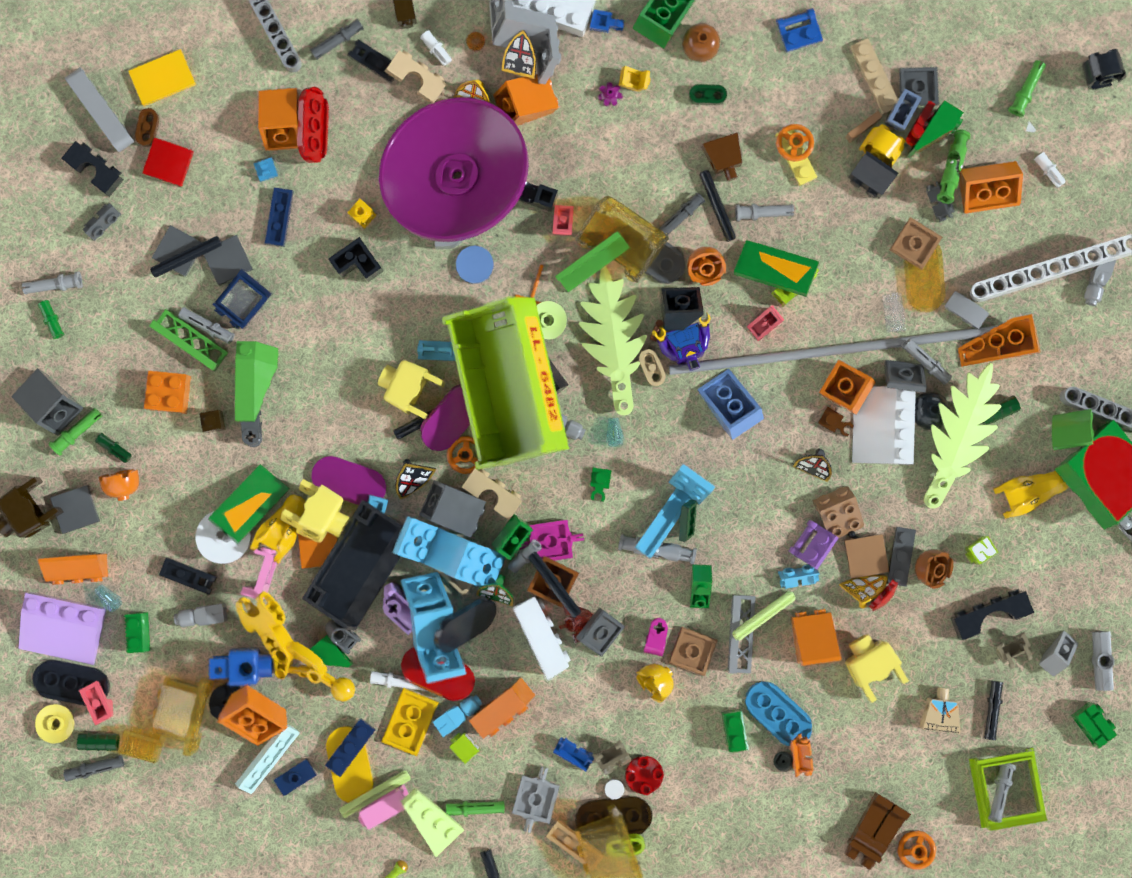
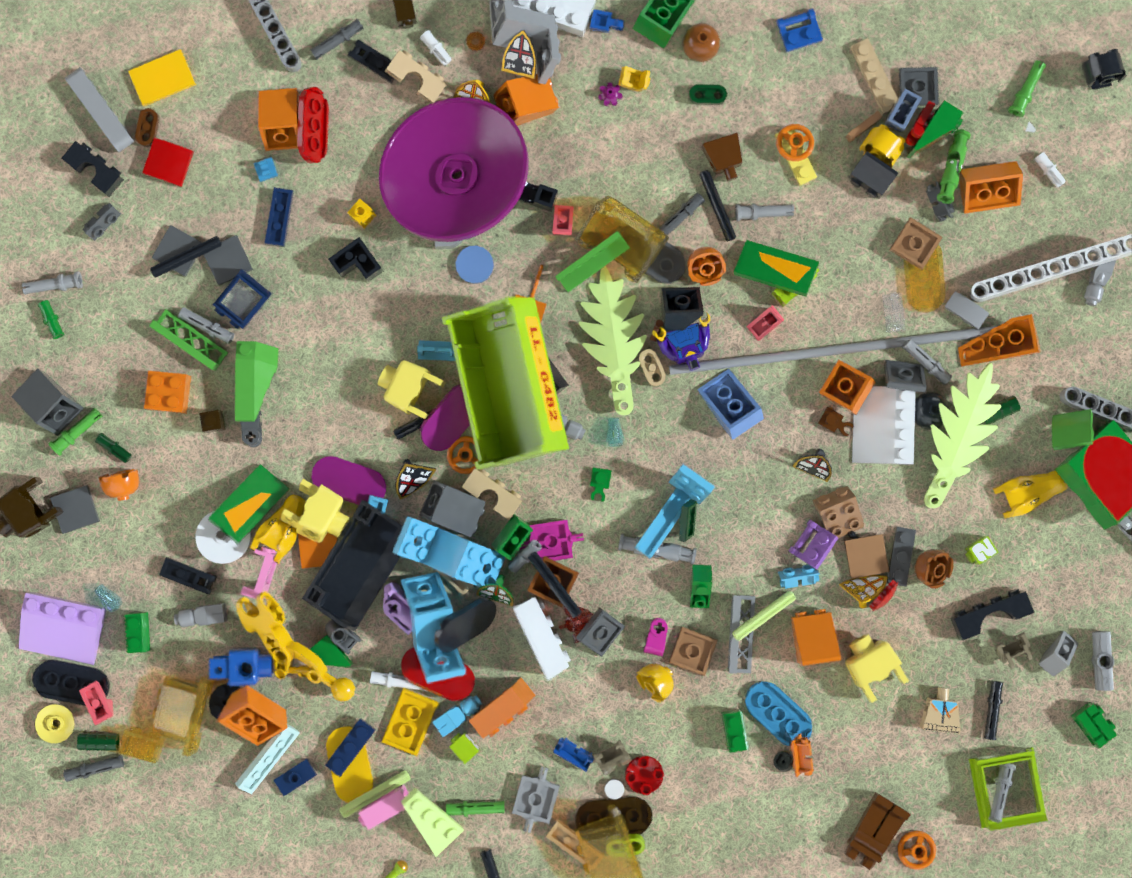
orange slope [38,554,108,585] -> none
yellowish green dish [536,301,567,339] -> none

